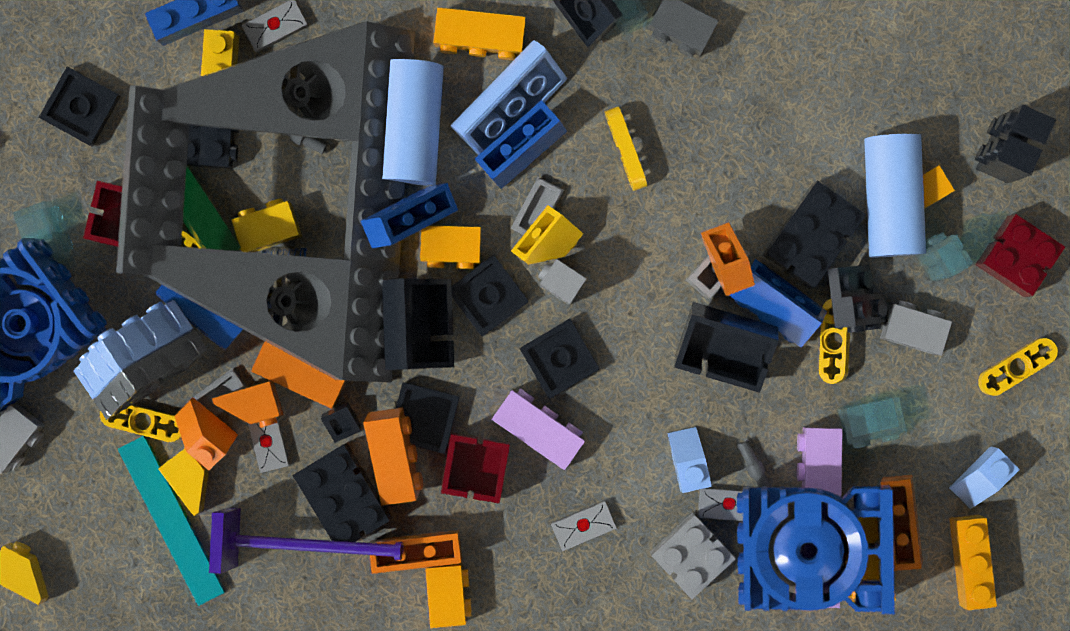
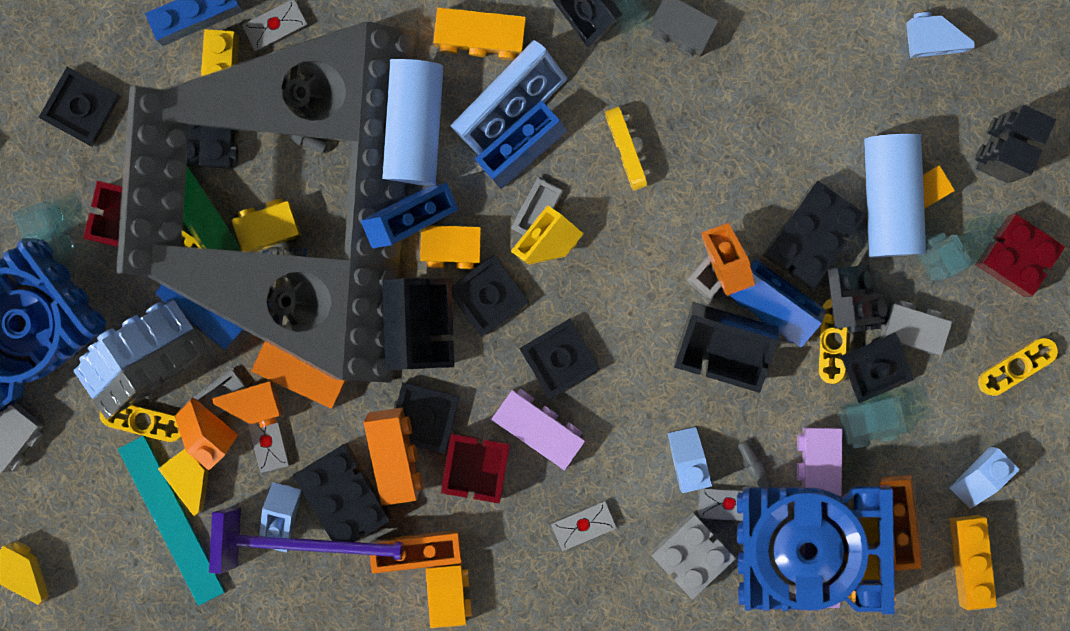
black plate [321,402,362,443] -> none
light grey brick [538,259,587,305] -> none
none -> light blue slope [259,482,301,553]
none -> black plate [840,332,913,403]
none -> light blue slope [906,12,975,58]

